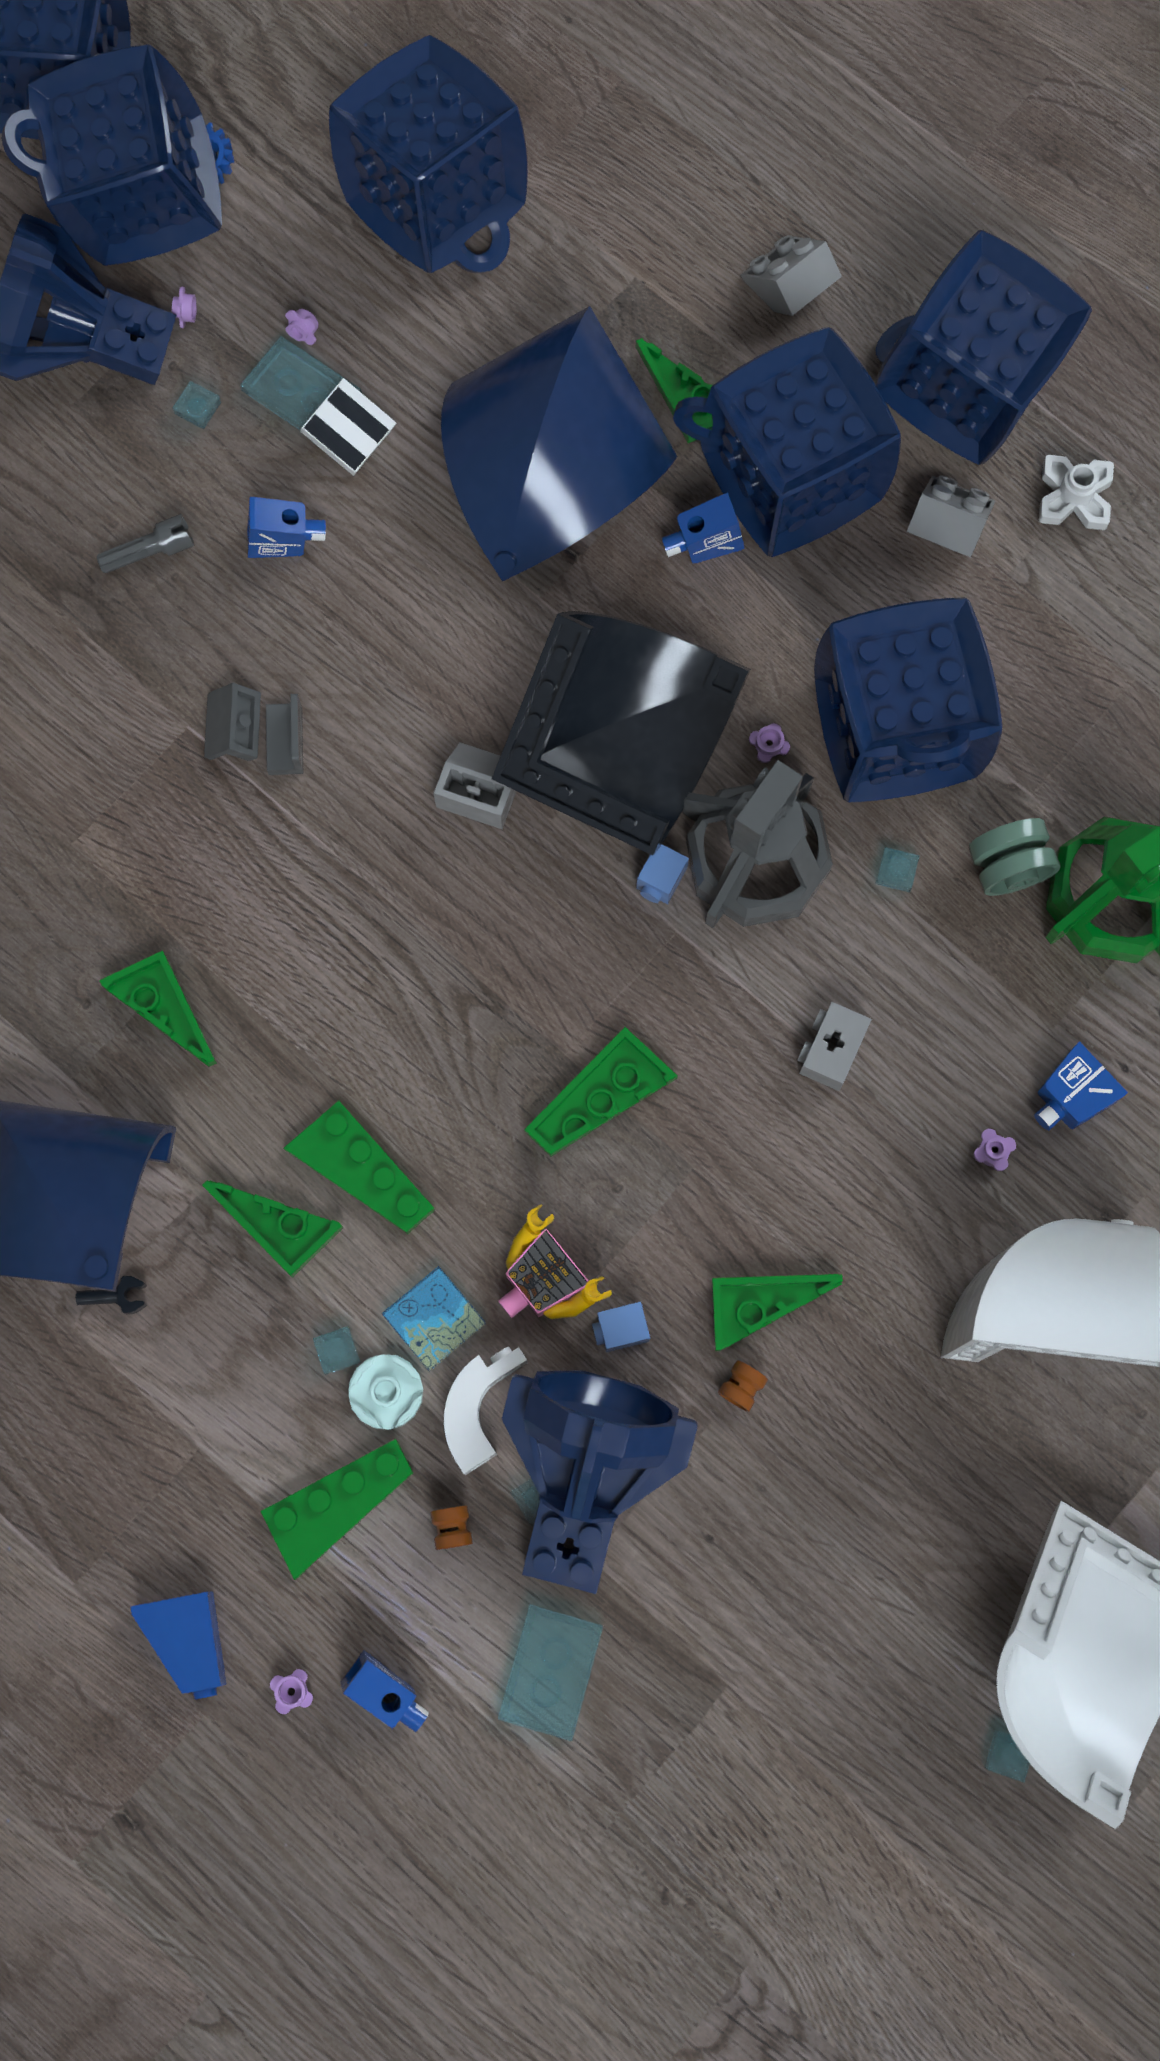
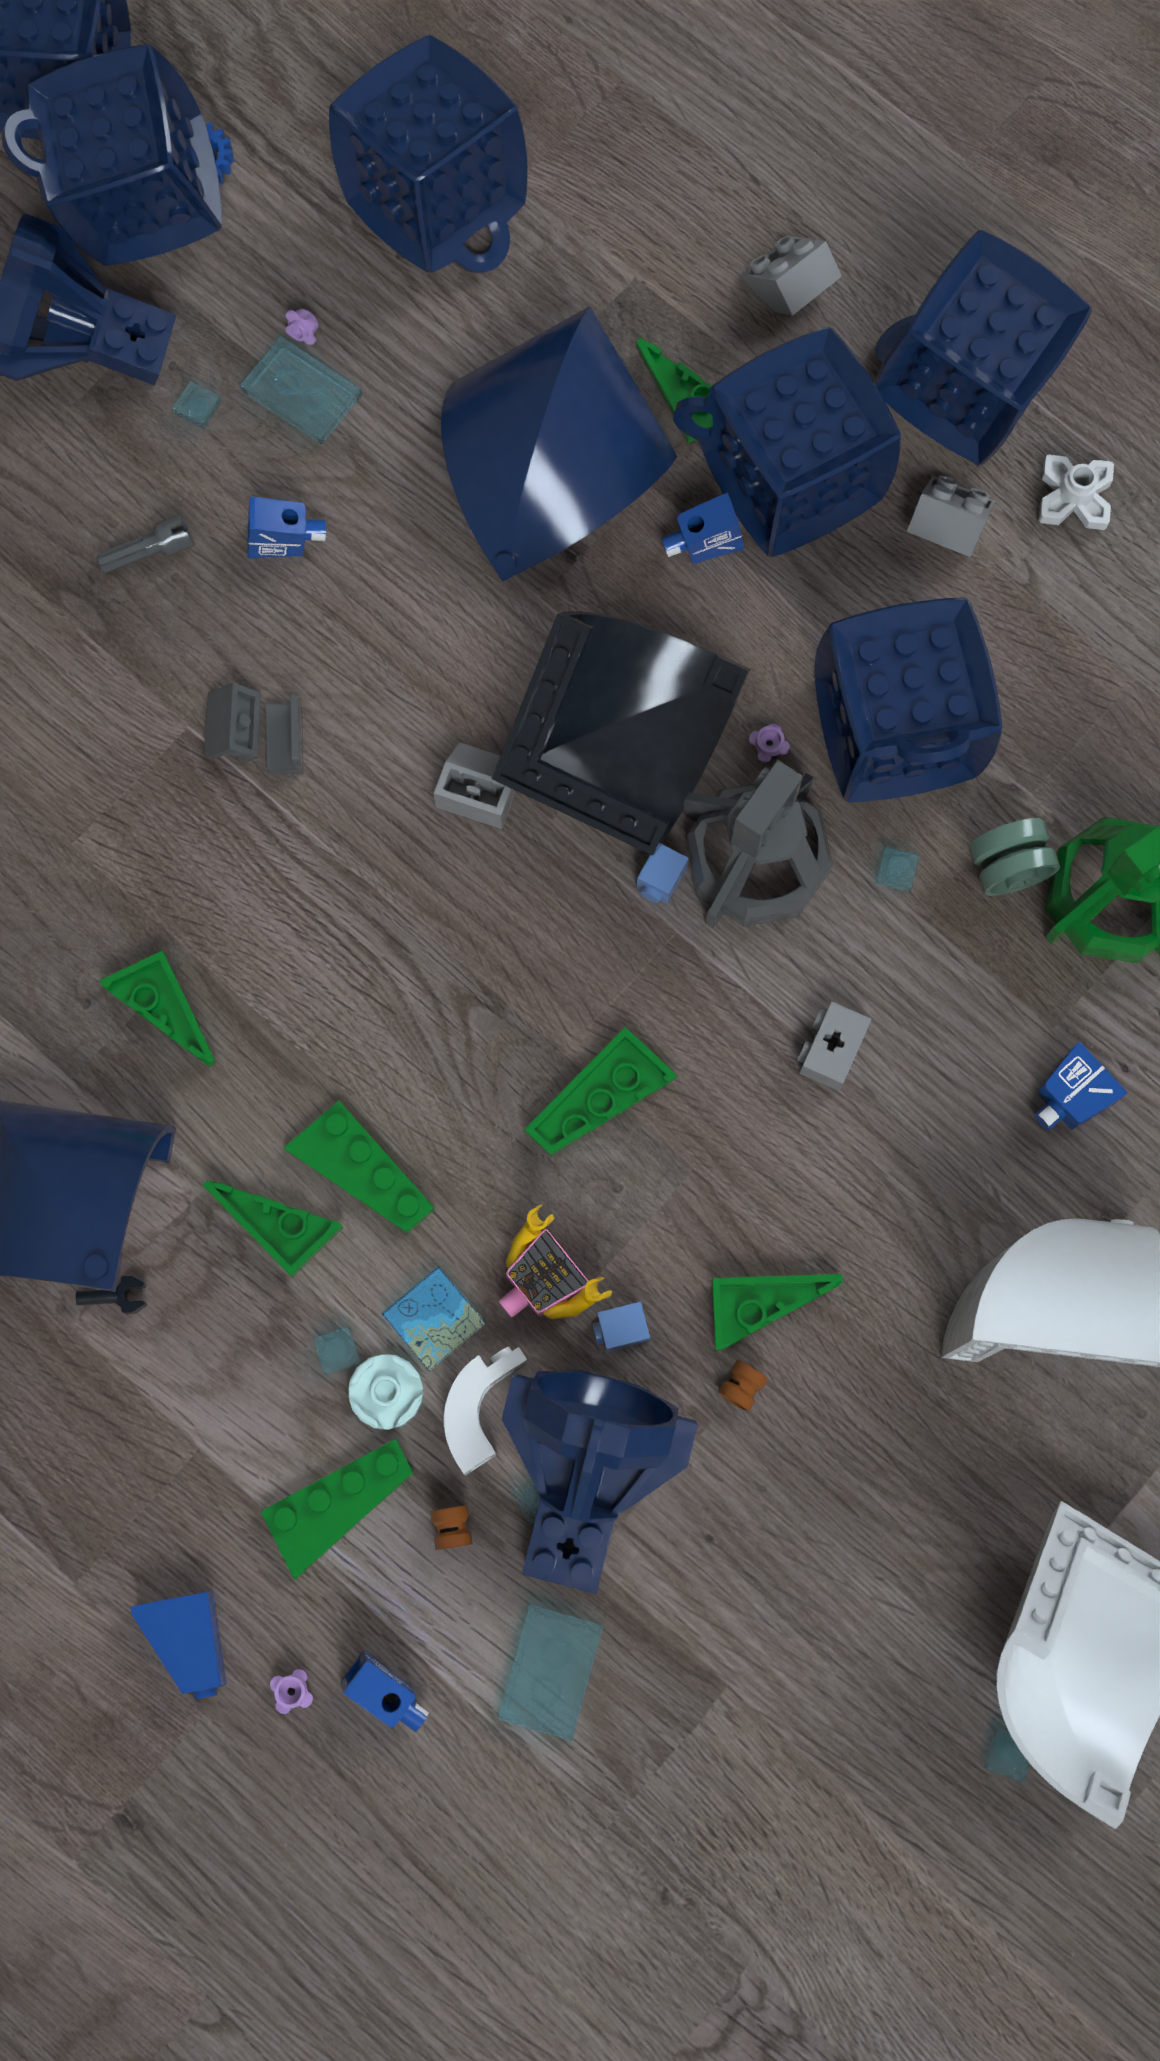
lavender plate [172,287,197,328] -> none
tile [300,378,396,476] -> none
lavender plate [974,1129,1016,1171] -> none

